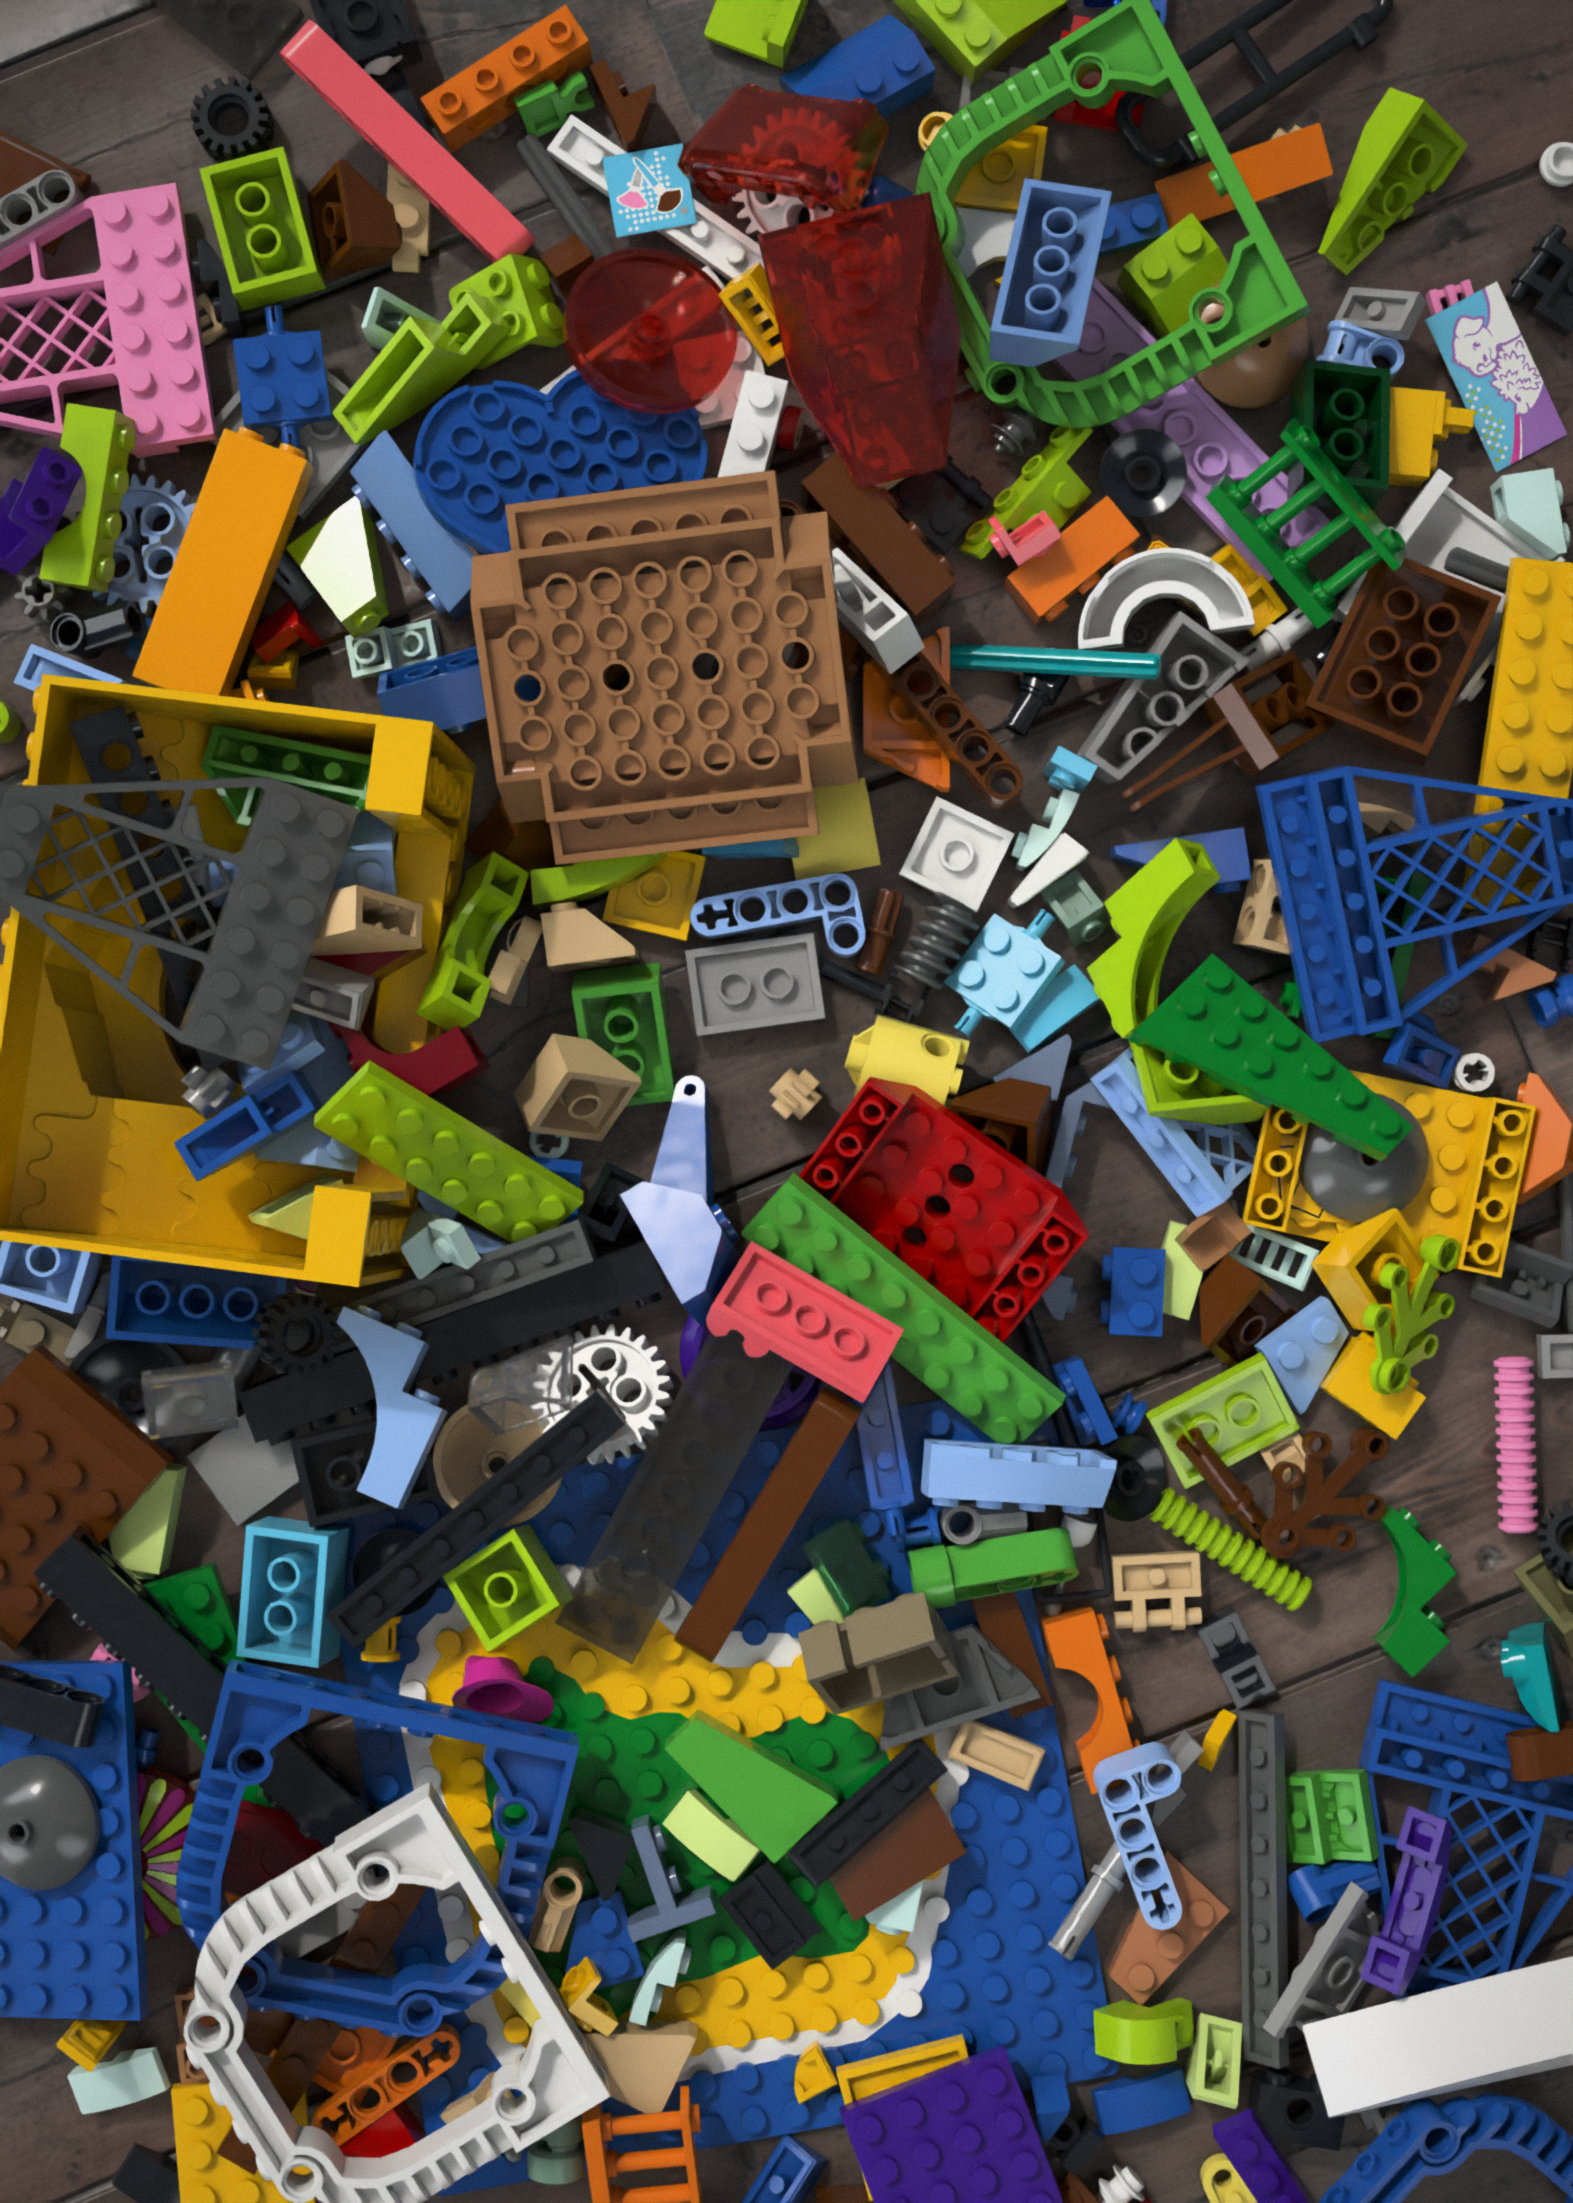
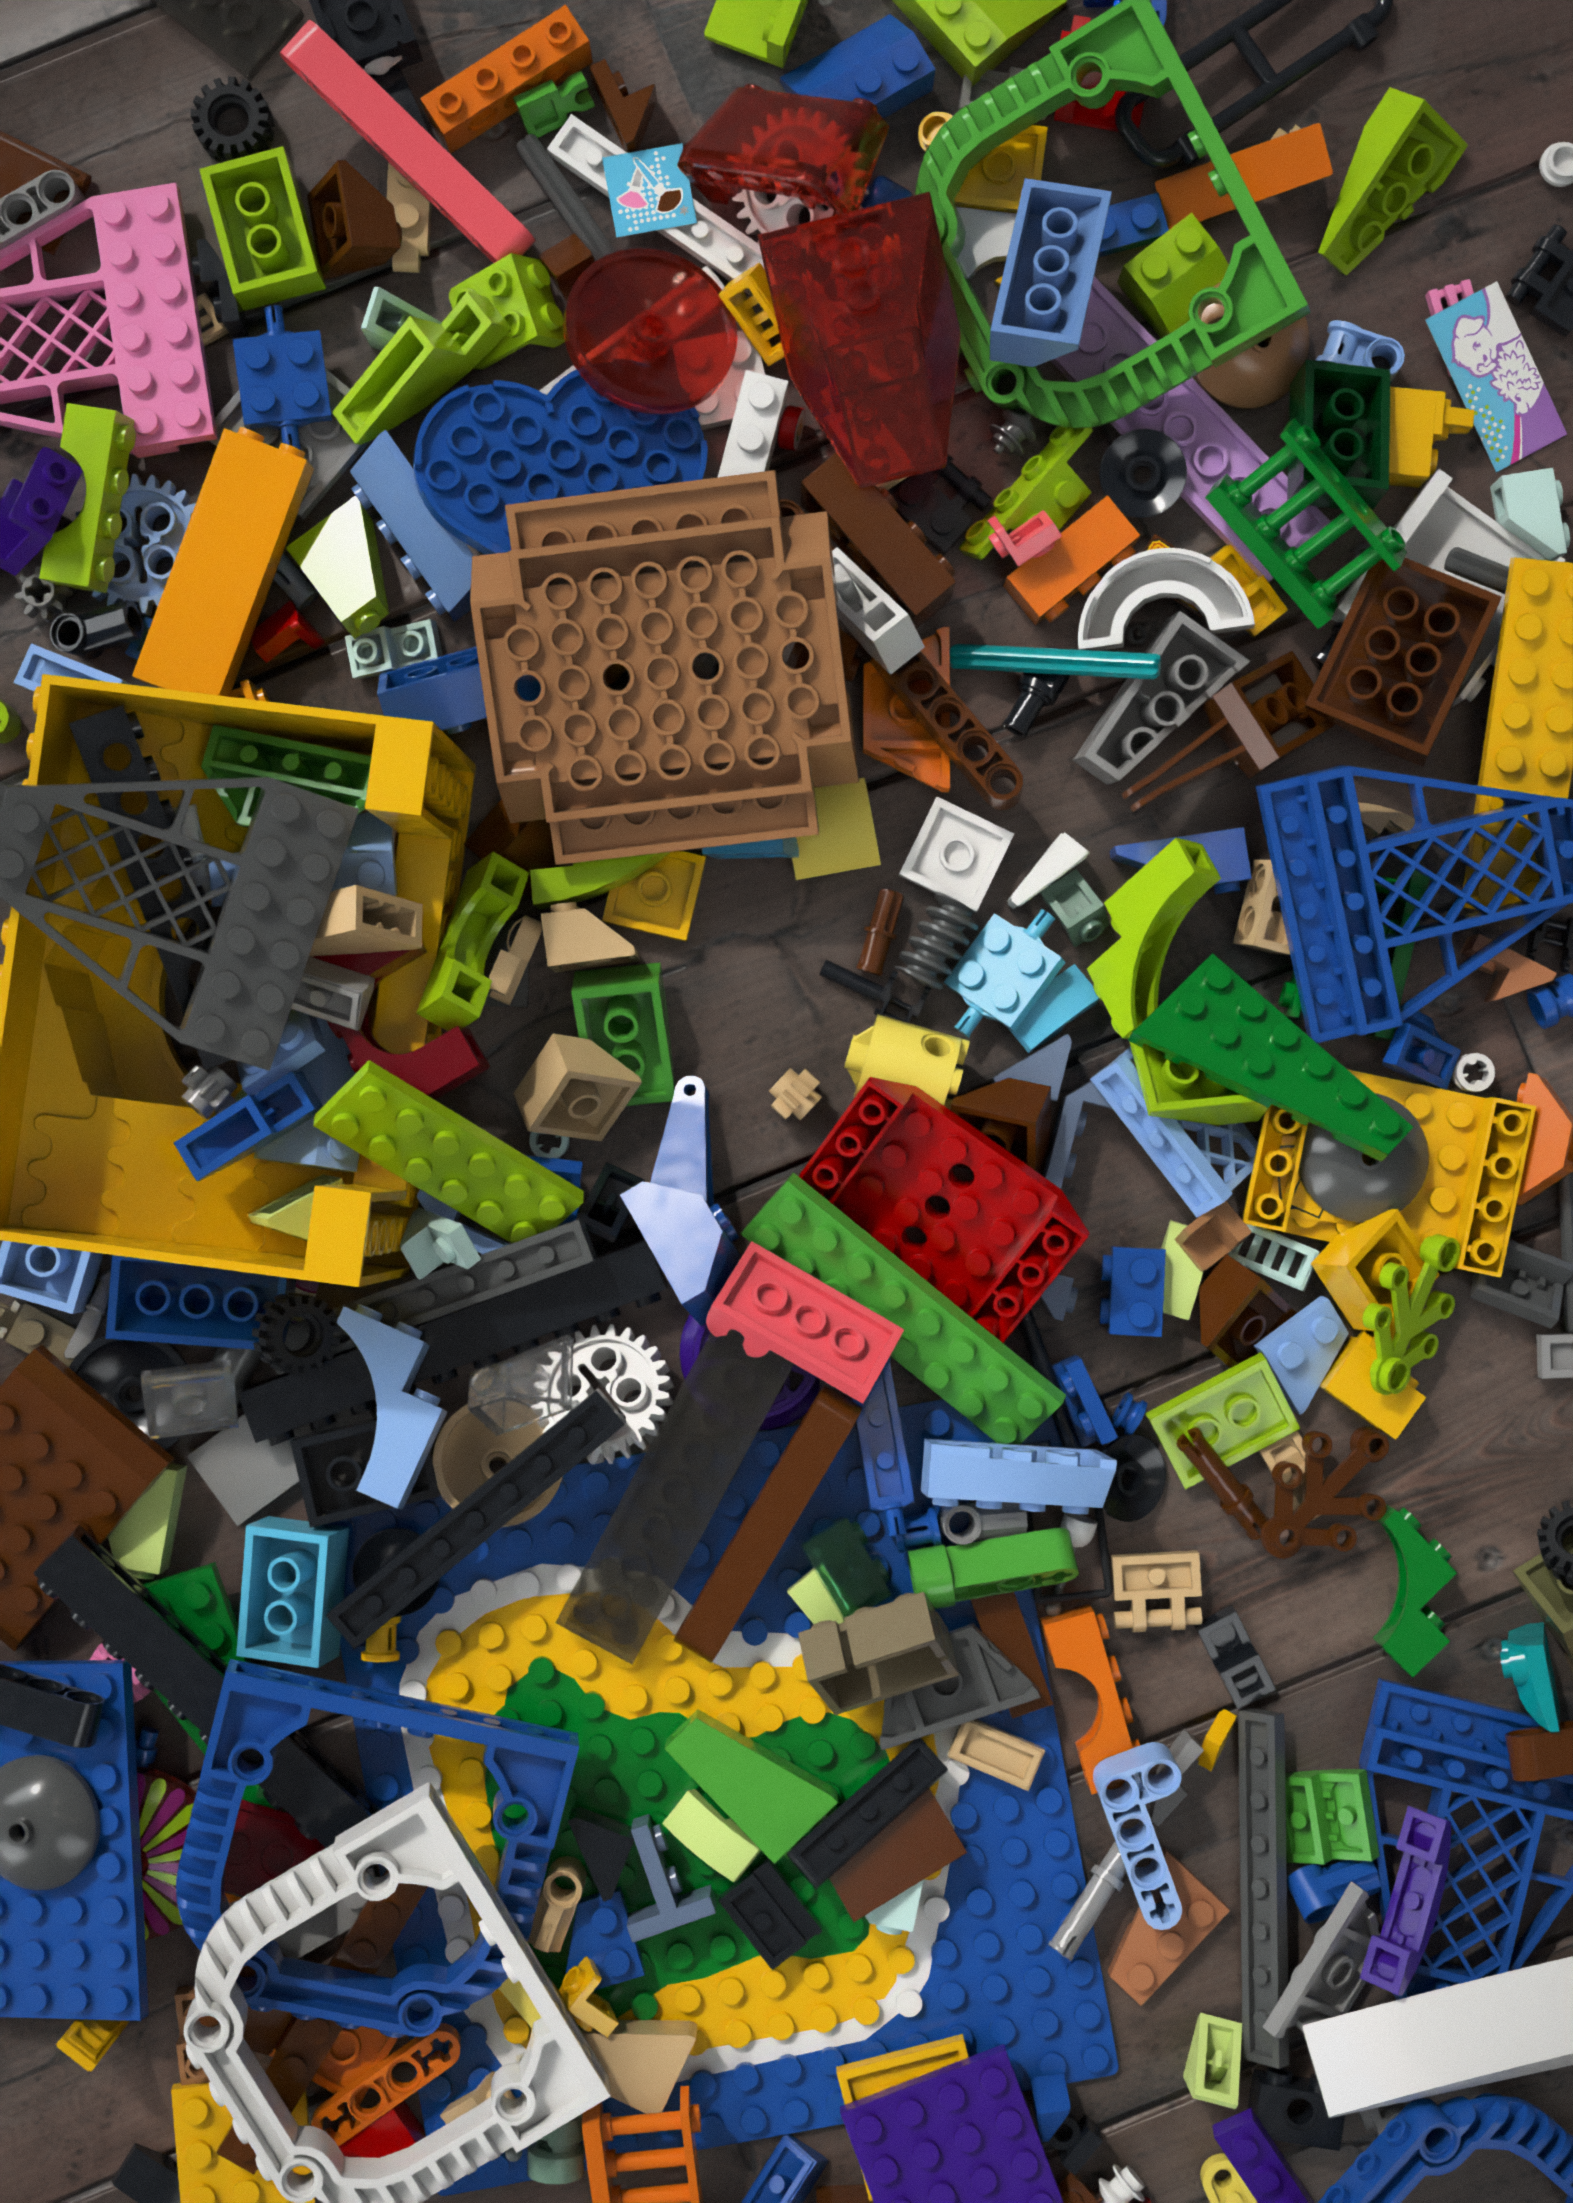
light aqua slope [67,2047,171,2114] -> none
yellow slope [247,650,299,690] -> none
lime brick [442,1524,575,1652] -> none
dark pink piece [452,1655,555,1723] -> none
light aqua slope [629,1929,692,2026] -> none
light grey plate [685,933,825,1037] -> none
light blue beam [690,873,865,958] -> none
yellow tile [794,2040,838,2104] -> none
light aqua slope [1011,789,1080,872] -> none
medium azure plate [1042,746,1098,794] -> none
blue slope [1091,2065,1191,2135] -> none
lime brick [1093,1997,1194,2065] -> none
lime piece [1149,1487,1312,1612] -> none
white pin [1239,607,1316,675] -> none
light grey slope [1334,287,1427,341] -> none
bright pink piece [1493,1356,1539,1534] -> none

